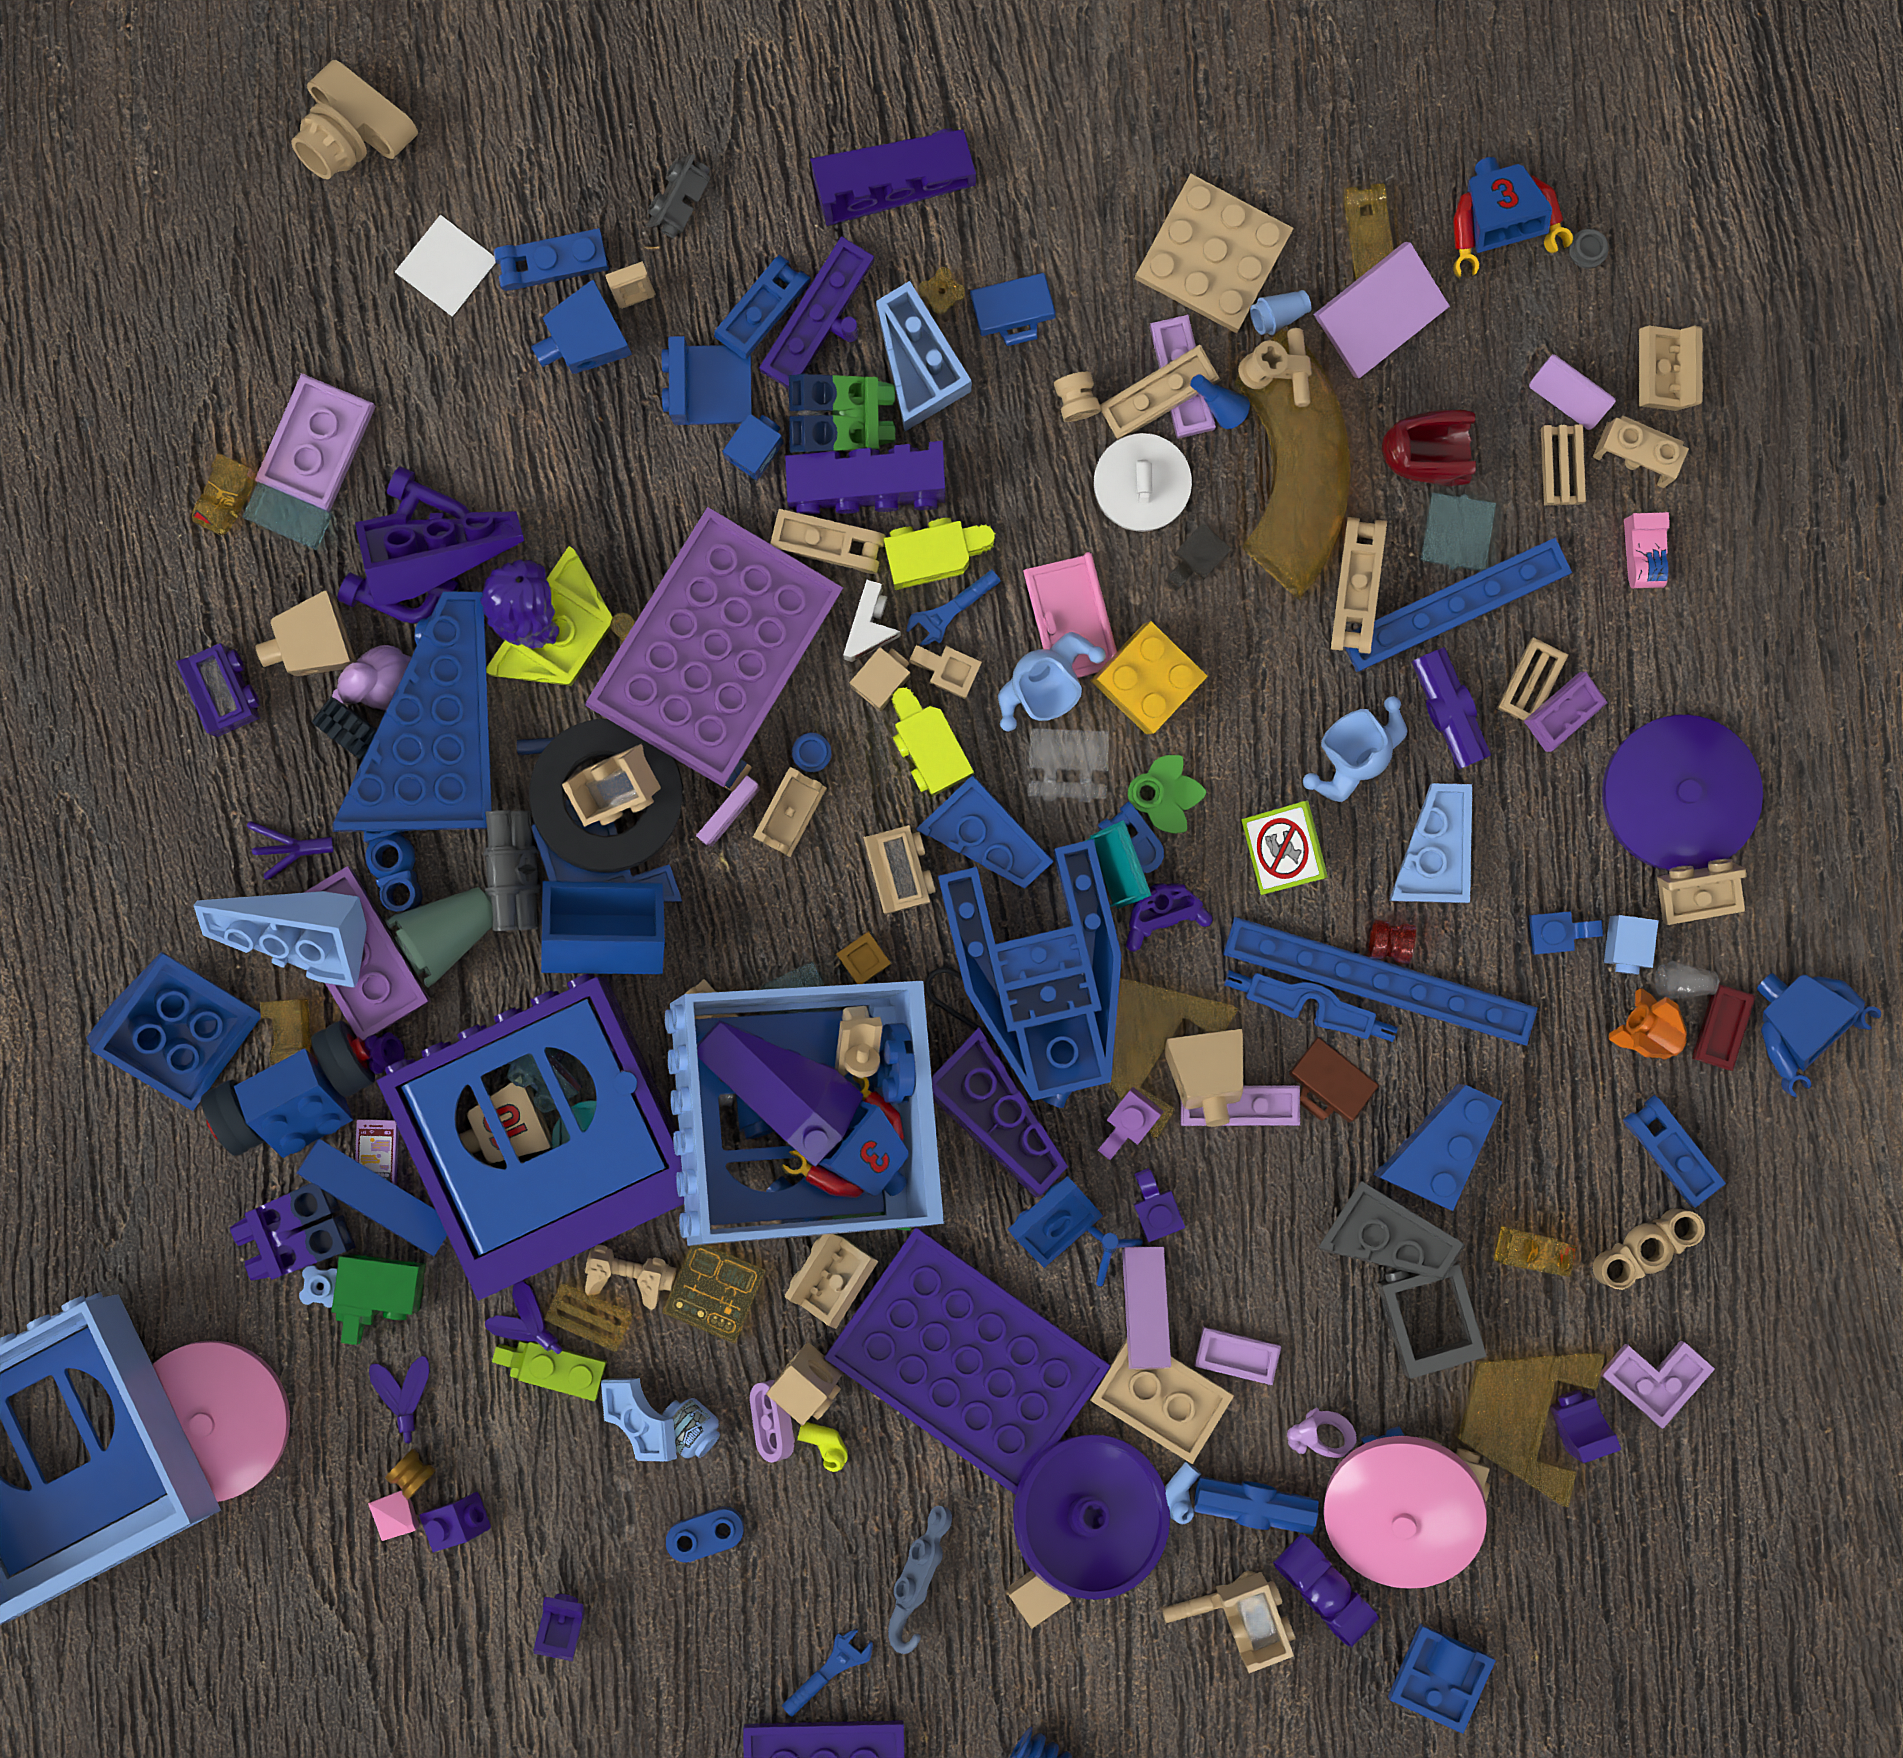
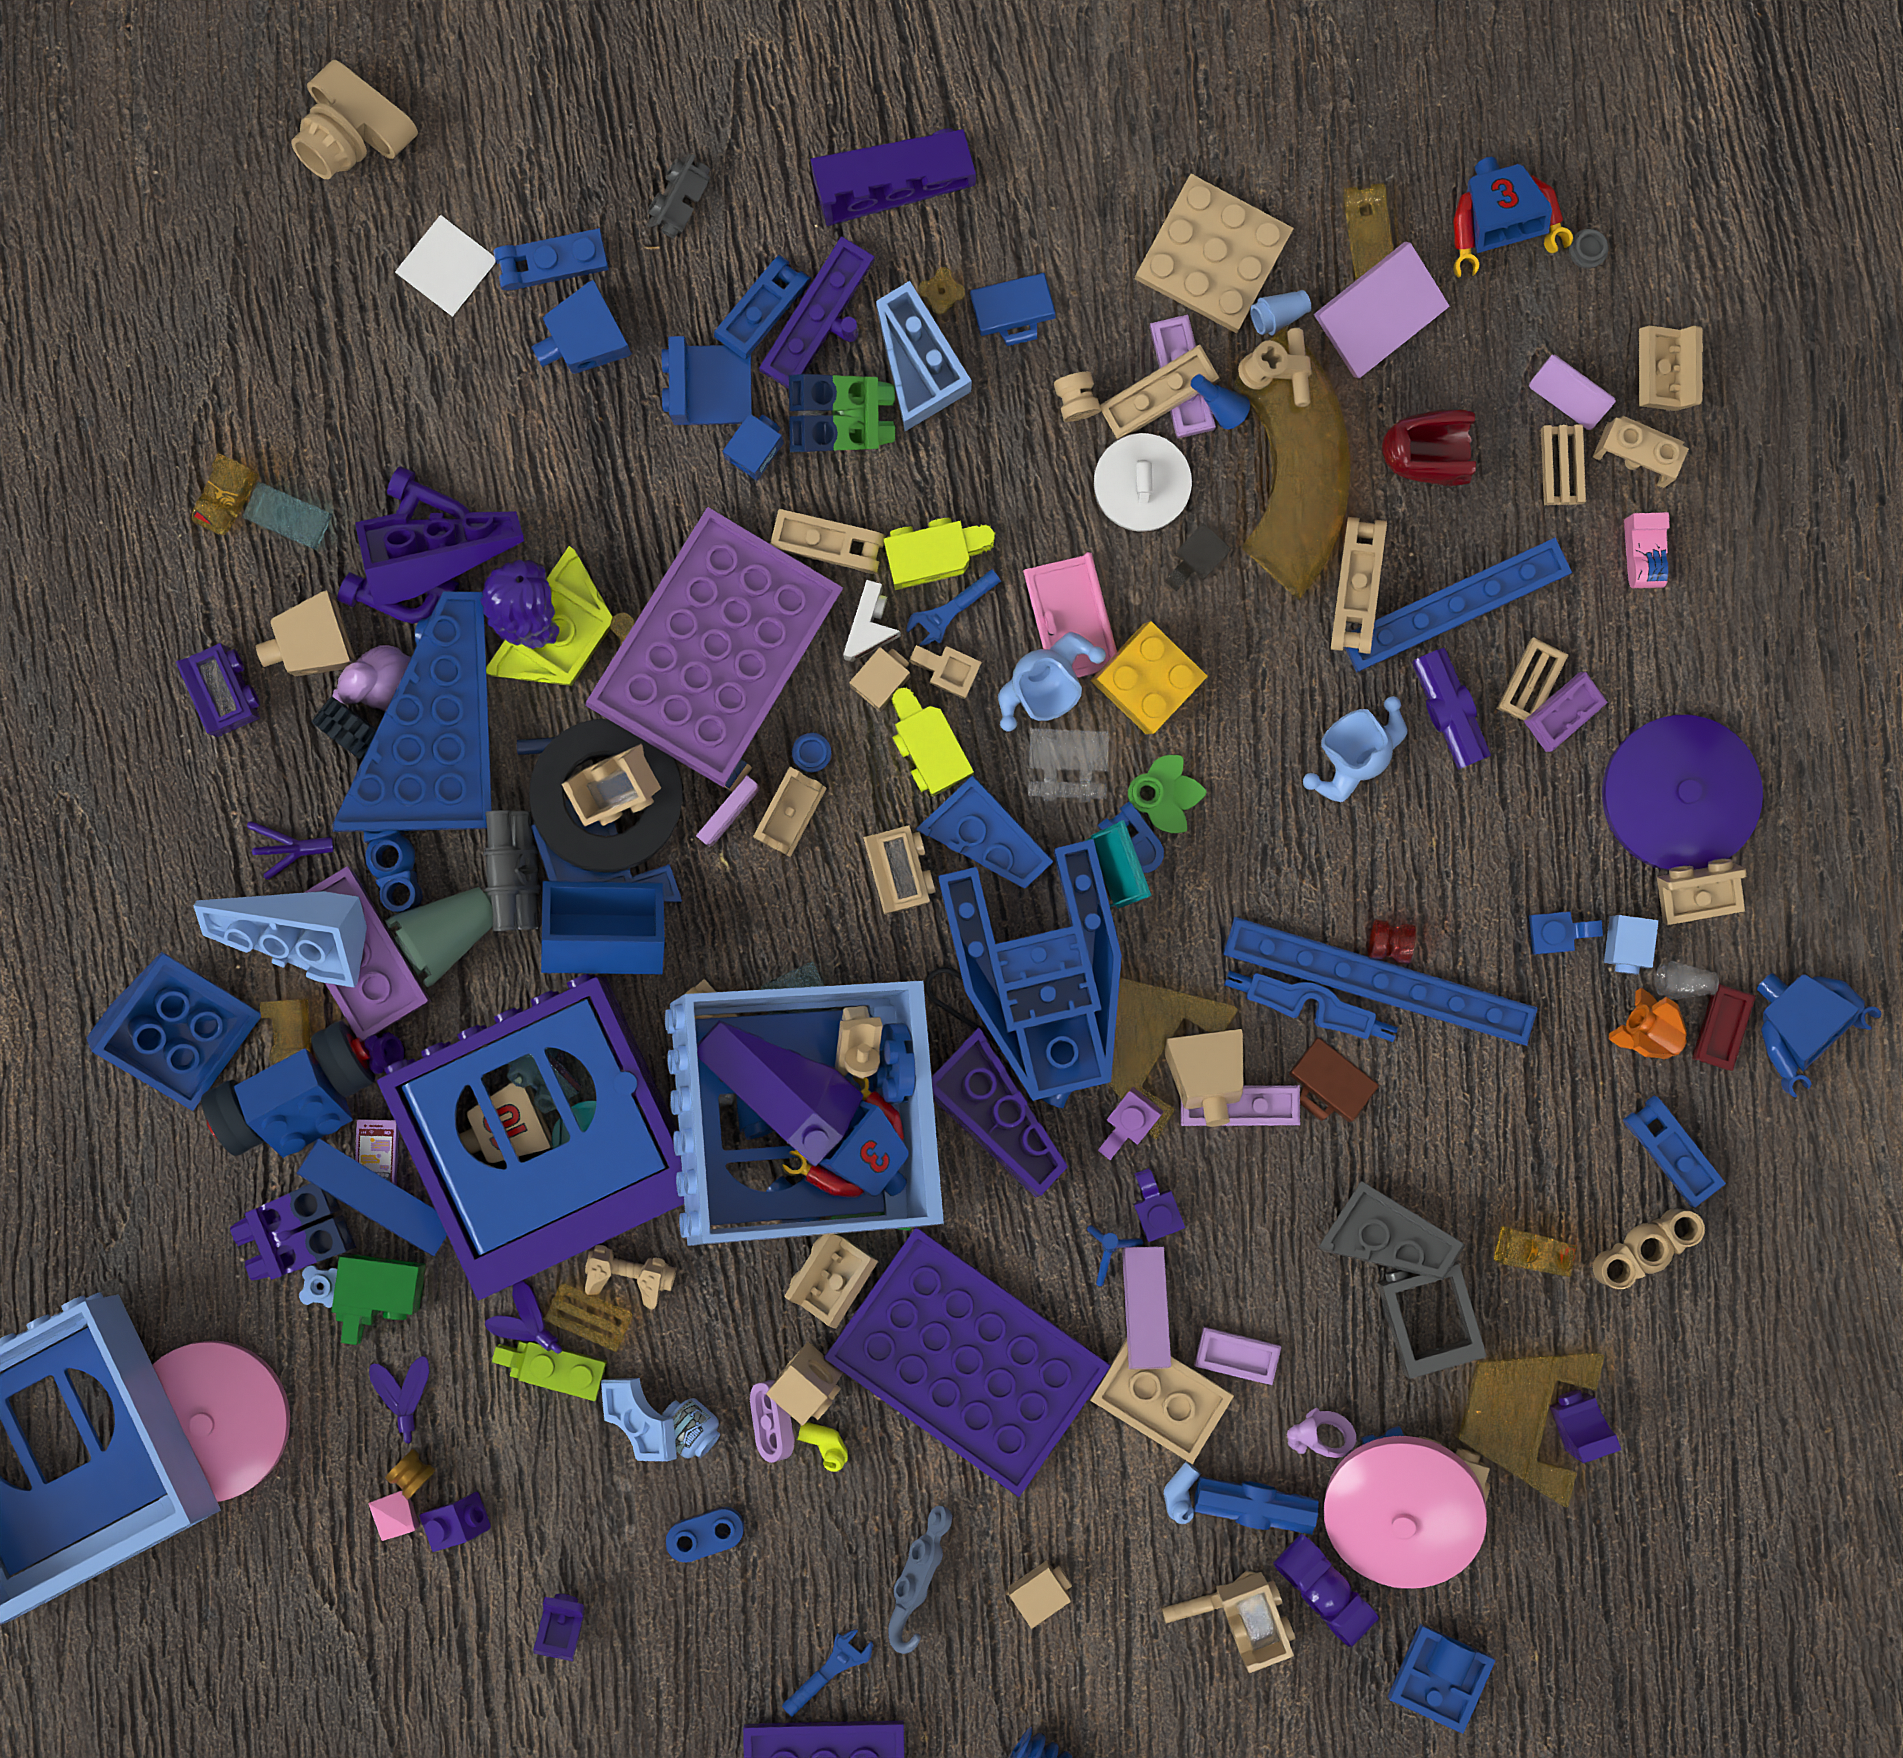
lavender tile [255,373,376,513] -> none
tan plate [605,261,656,309] -> none
clear yellow tile [662,1244,767,1344] -> none
dark purple wedge [785,441,945,515] -> none
pearl gold plate [836,931,891,984] -> none
blue plate [1007,1176,1103,1268] -> none
dark purple dish [1013,1435,1170,1600] -> none
dark purple piece [1126,883,1213,952] -> none
piece [1241,800,1328,895] -> none
blue wedge [1373,1084,1502,1211] -> none
light blue wing [1389,783,1472,903] -> none
clear light blue piece [1420,493,1496,571] -> none
lavender plate [1599,1341,1715,1429] -> none

